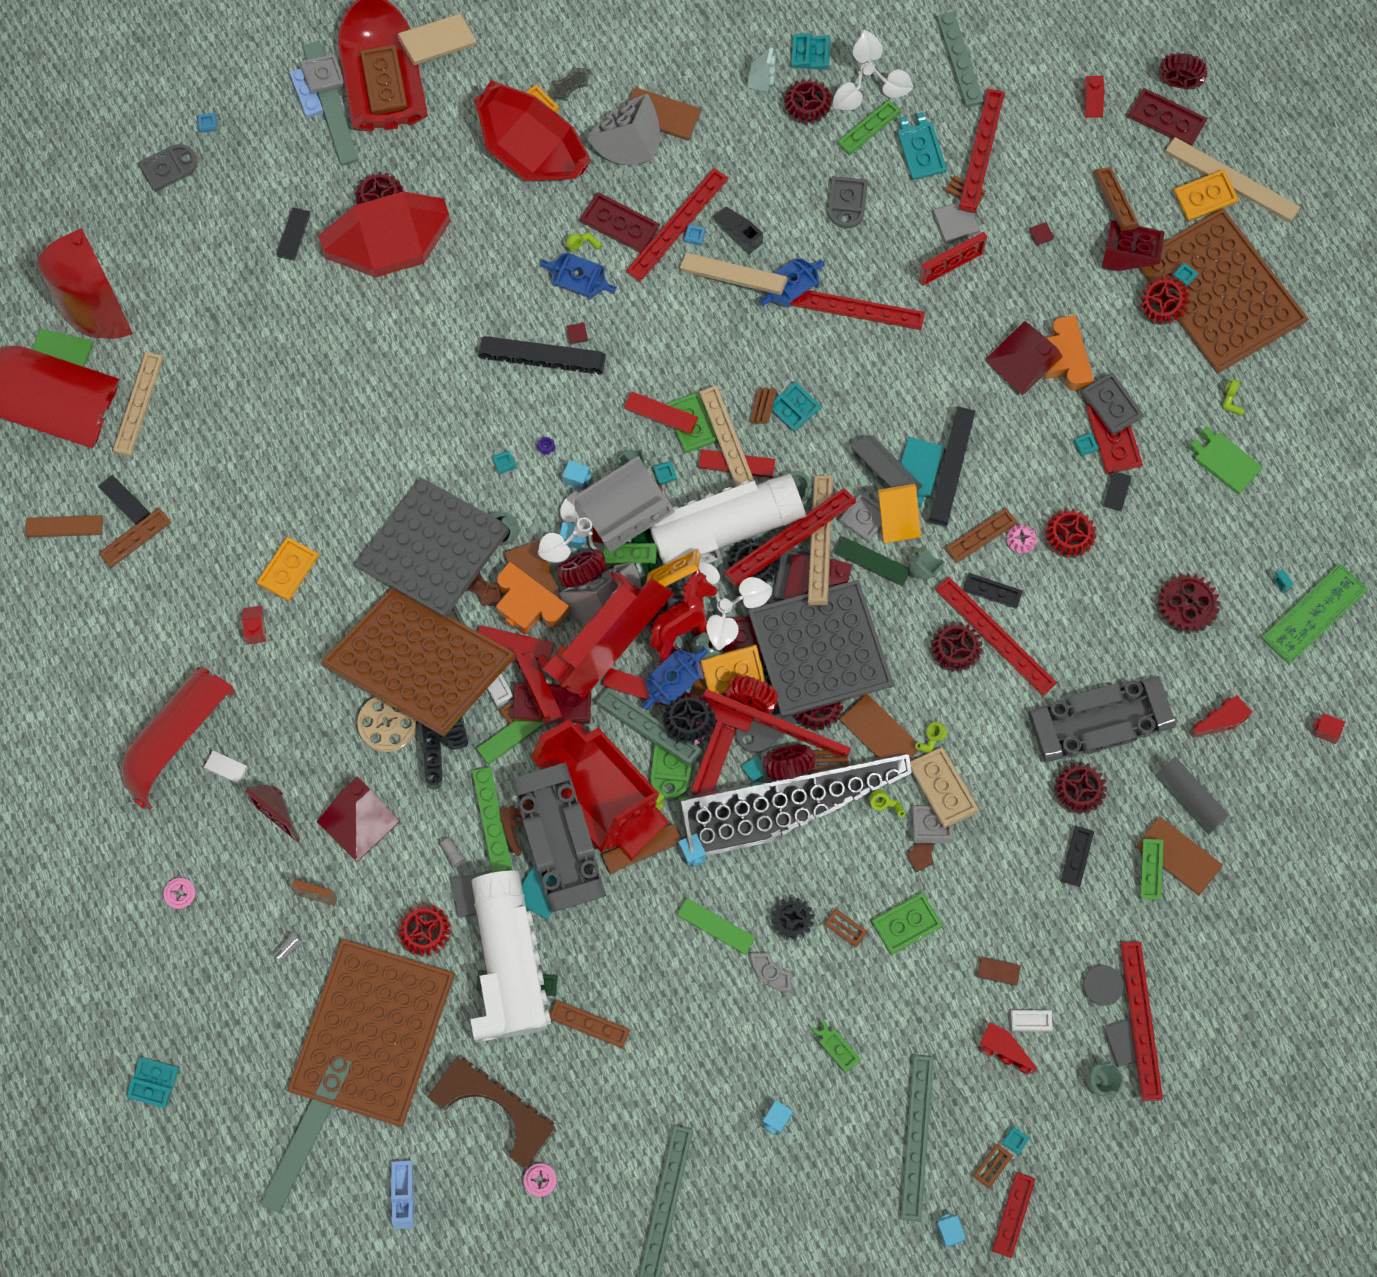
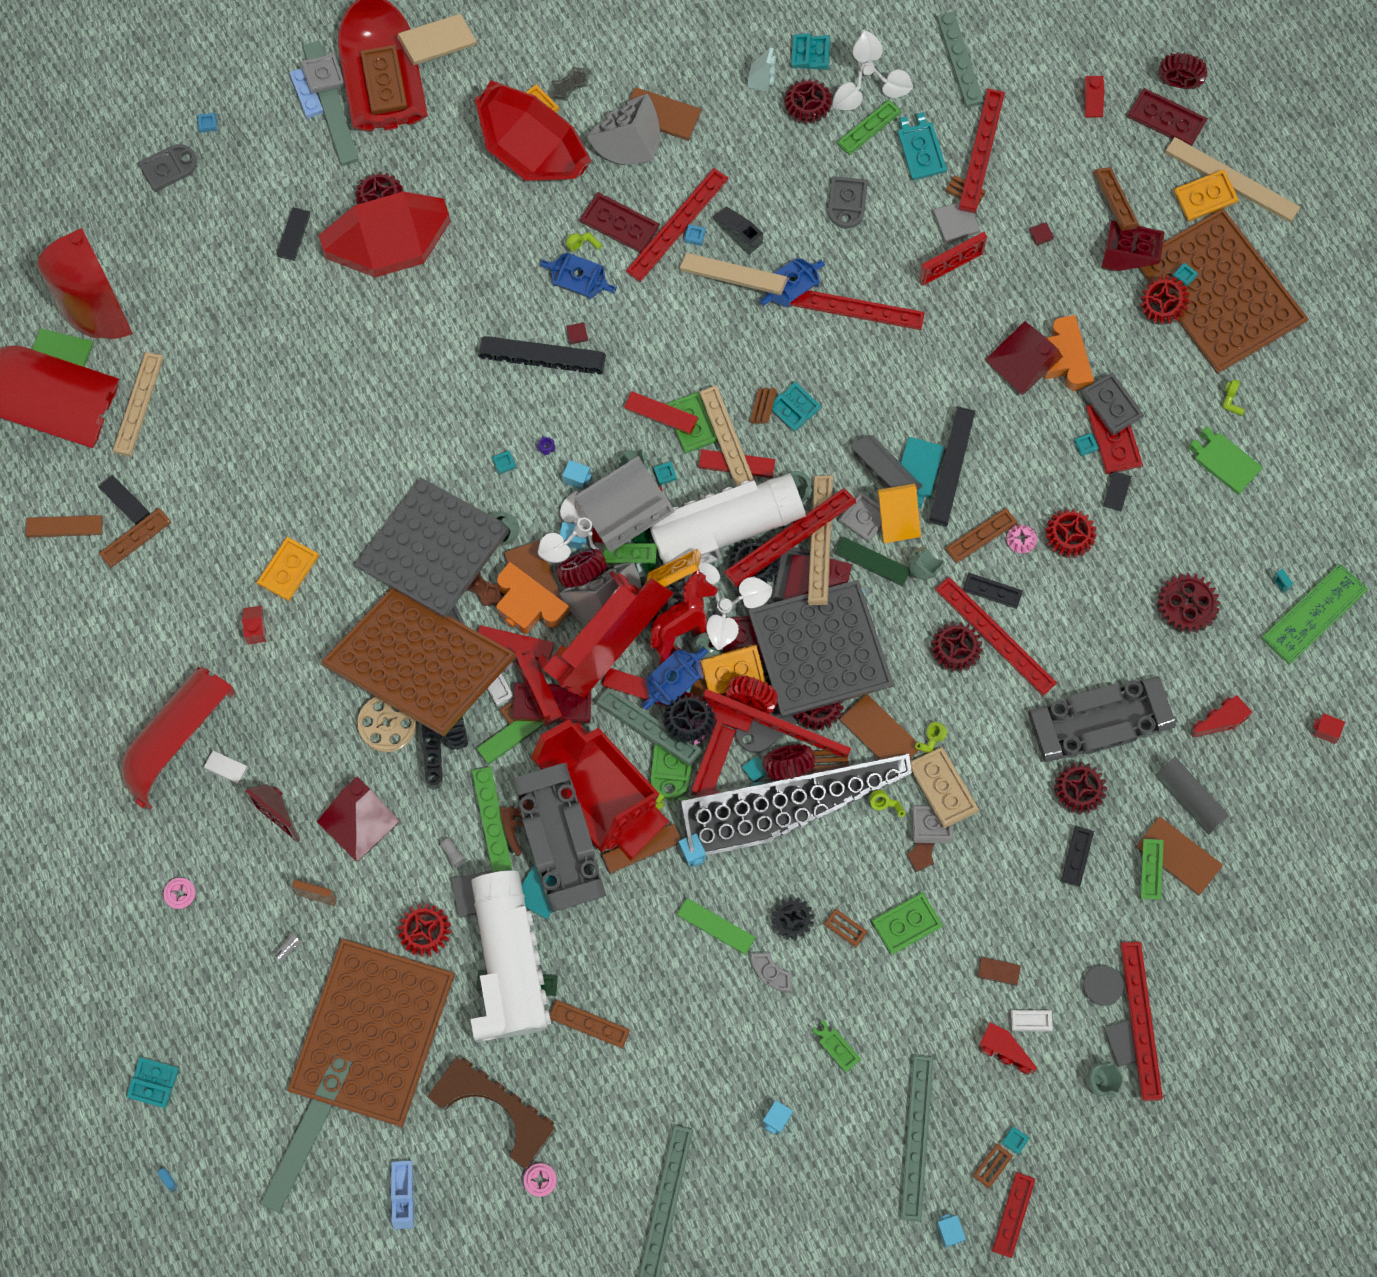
none -> dark azure tile [157,1168,178,1192]

